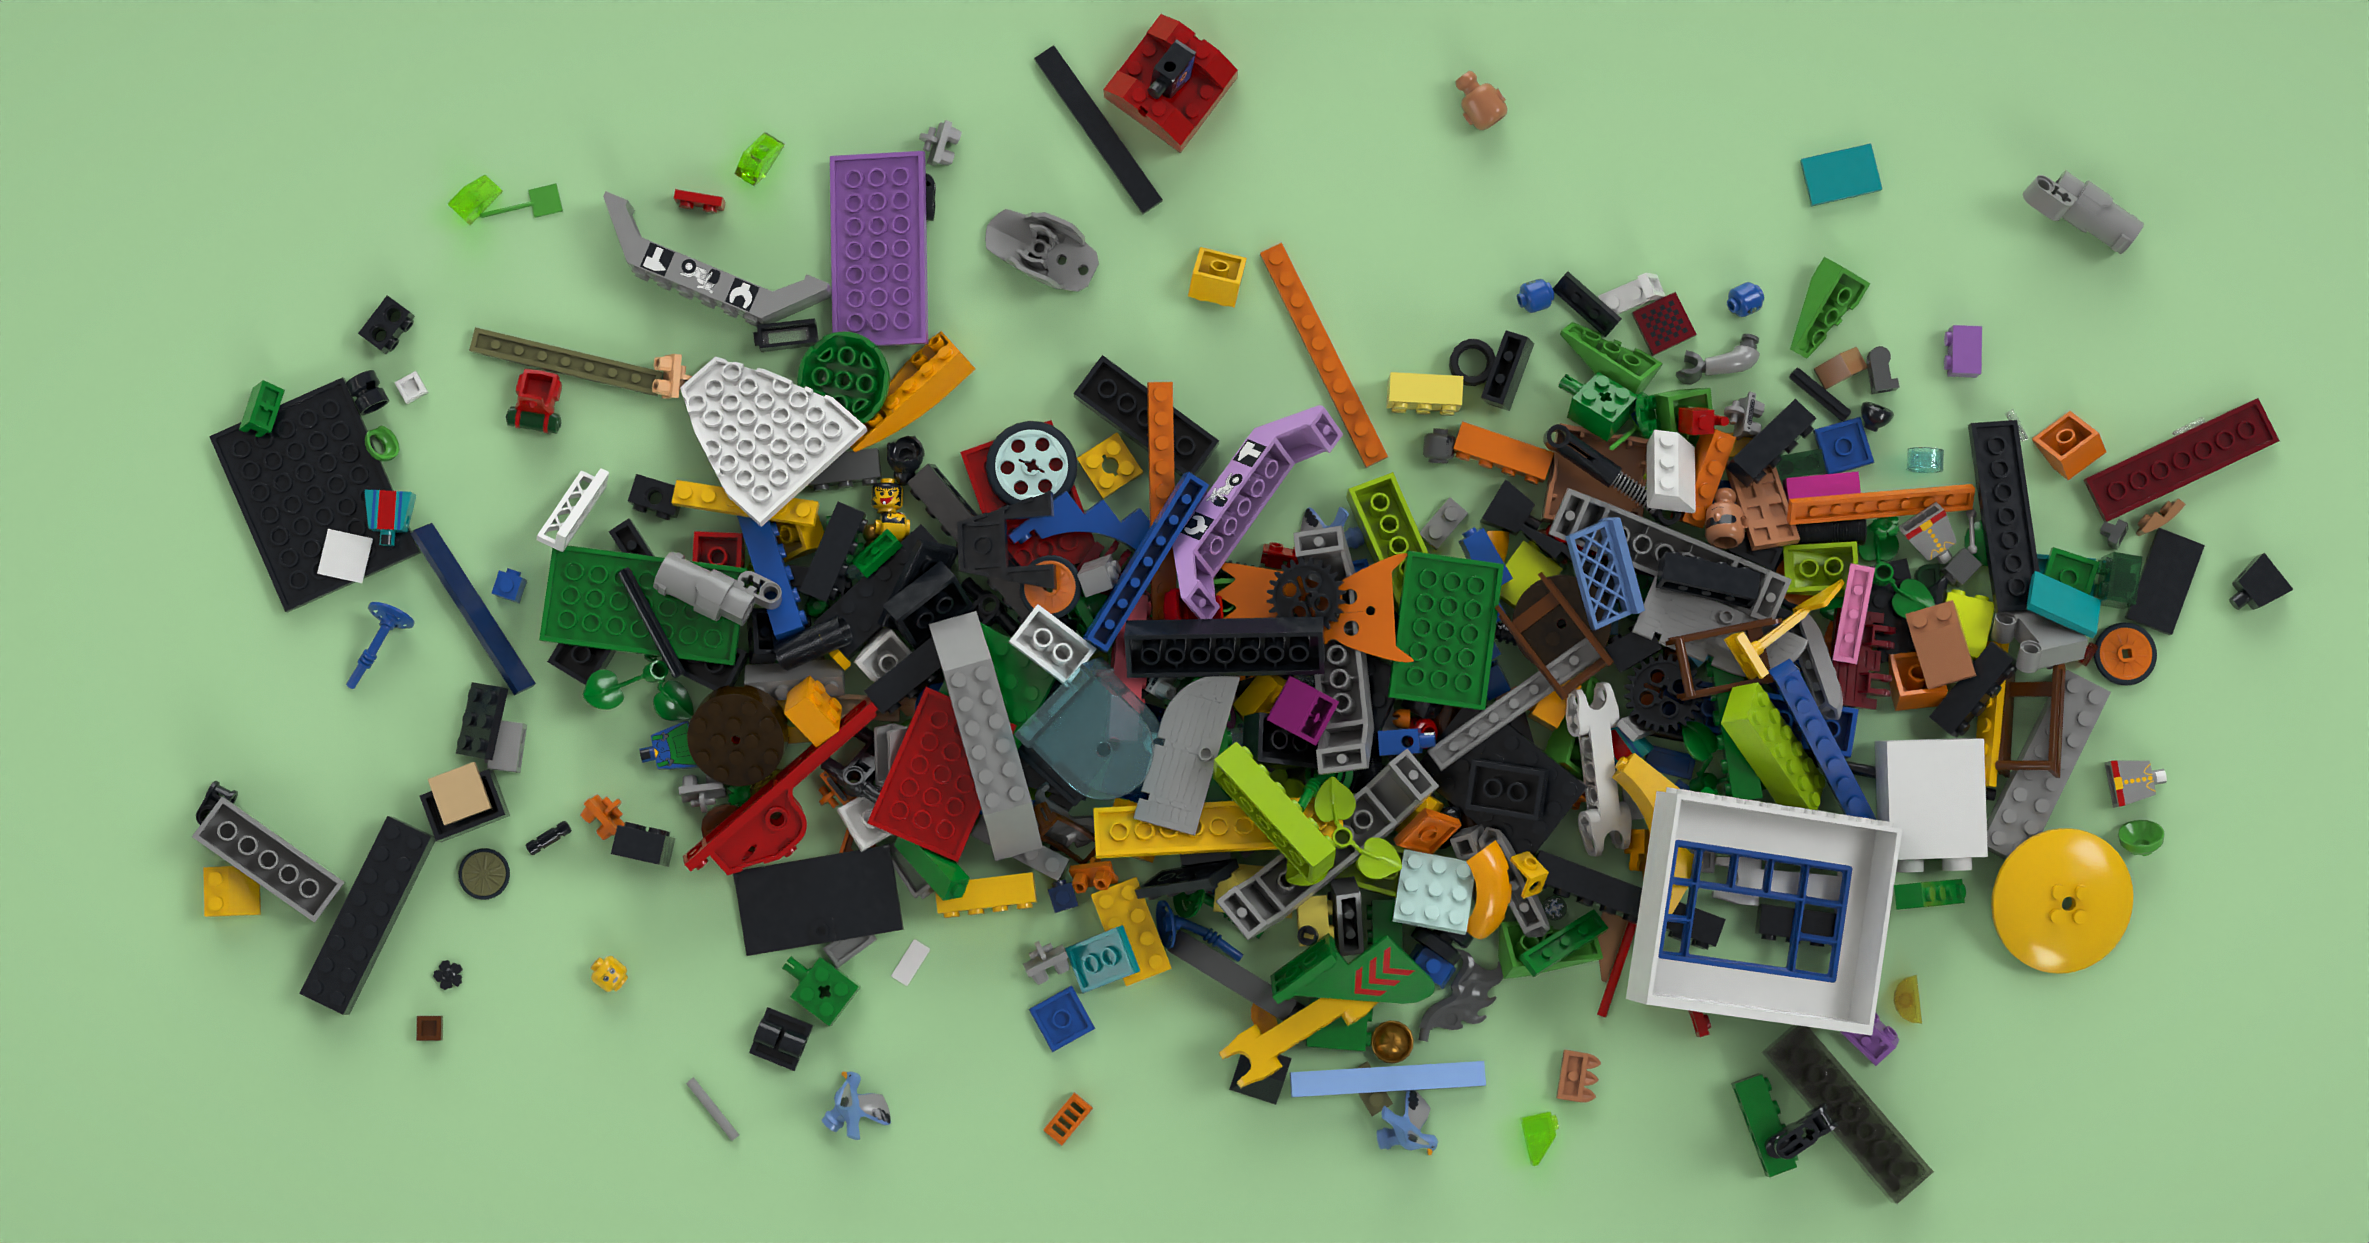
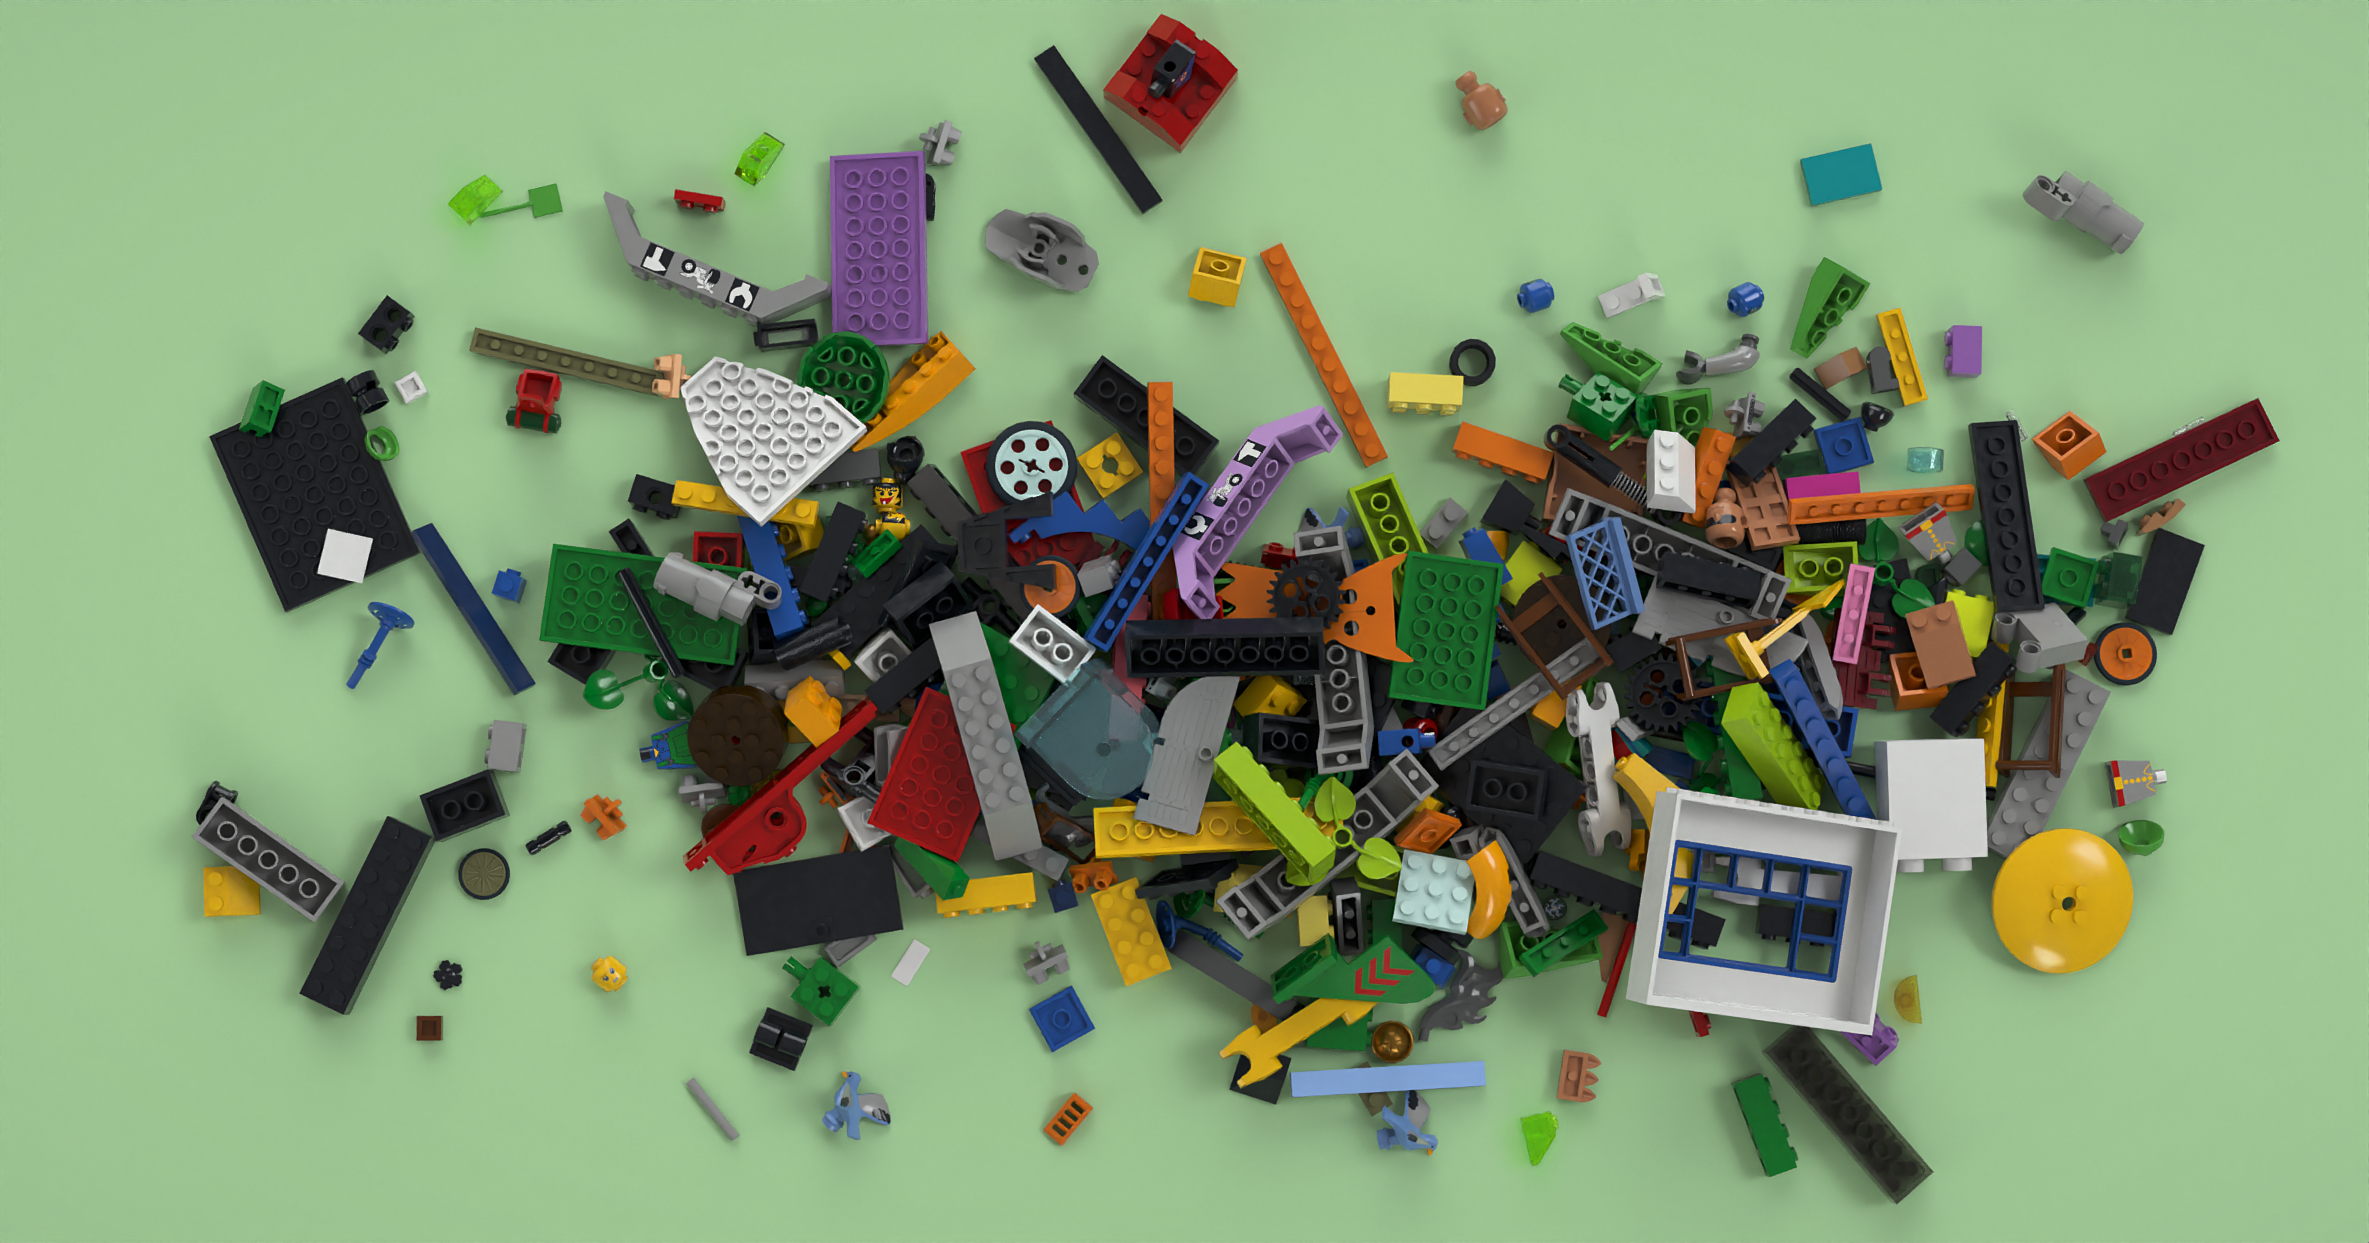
torso [365,489,416,546] -> none
tan tile [428,762,492,825] -> none
black plate [456,682,508,760] -> none
white fence [536,468,609,552] -> none
black brick [611,822,676,867] -> none
teal tile [1065,925,1140,994] -> none
magenta slope [1266,676,1339,745] -> none
black hinge [1297,925,1319,946] -> none
orange hinge [1392,709,1410,729] -> none
dark grey head [1423,428,1456,463] -> none
black brick [1481,330,1534,411] -> none
yellow bracket [1510,851,1549,899] -> none
black tile [1553,271,1622,338] -> none
dark red tile [1631,292,1697,356] -> none
red brick [1678,407,1729,435] -> none
black piece [1764,1103,1839,1159] -> none
green plant [1870,516,1900,540] -> none
green brick [1894,879,1966,910] -> none
light grey hinge [1966,509,1977,554] -> none
teal tile [2026,571,2101,639] -> none
black torso [2229,553,2293,610] -> none
none -> yellow plate [1876,308,1928,407]

